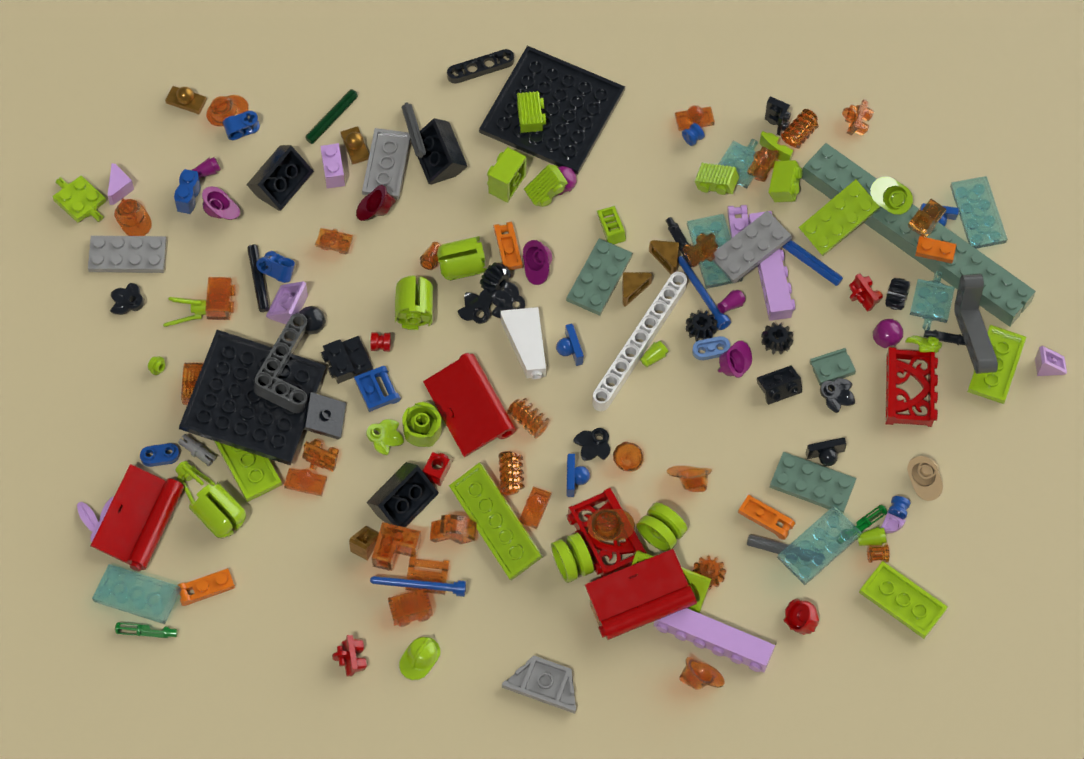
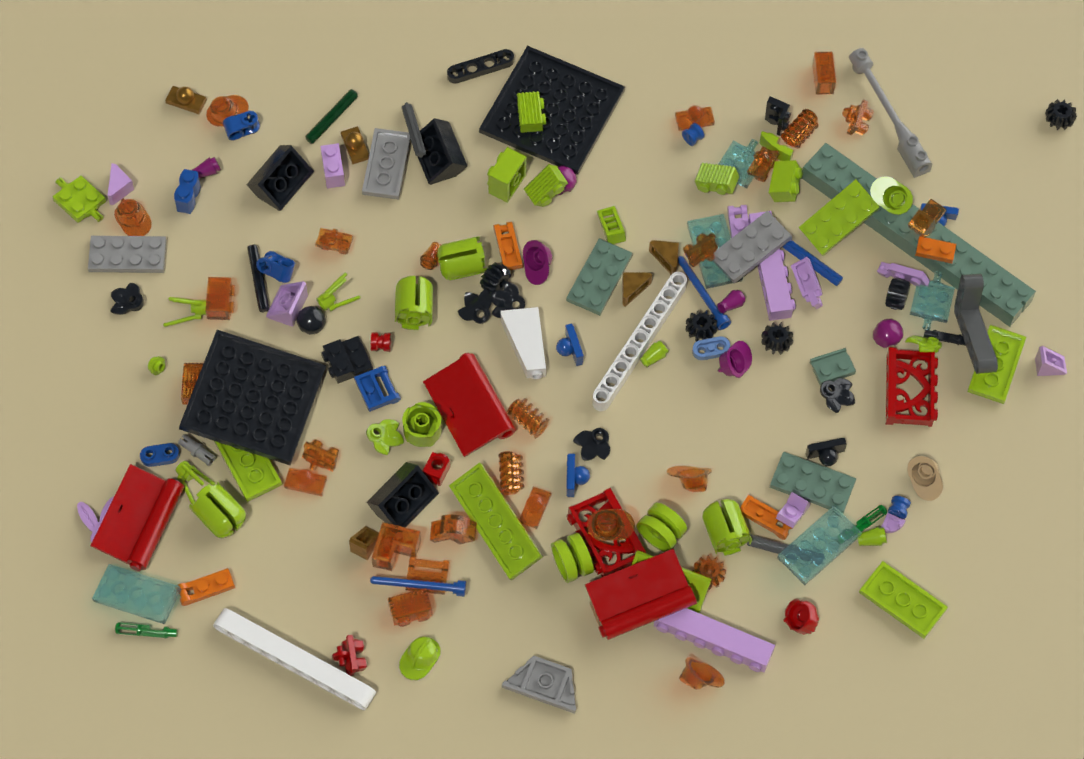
magenta piece [202,186,240,220] -> none
dark grey beam [253,313,307,413] -> none
plate [303,392,346,440] -> none
dark red piece [356,185,396,221] -> none
clear orange hair [613,442,644,472] -> none
black piece [666,217,699,267] -> none
black bracket [757,365,802,405] -> none
red hips [849,273,883,312] -> none
clear orange bush [867,544,890,563] -> none
clear light blue plate [950,176,1008,249] -> none
none -> white beam [213,608,376,710]
none -> lime plant [316,272,361,311]
none -> lime cylinder [702,499,752,556]
none -> lavender slope [776,492,810,528]
none -> lavender hinge [791,257,823,309]
none -> clear orange brick [812,52,836,95]
none -> light grey bar [849,48,932,178]
none -> lavender hinge [877,262,930,286]
none -> black gear [1045,99,1077,130]

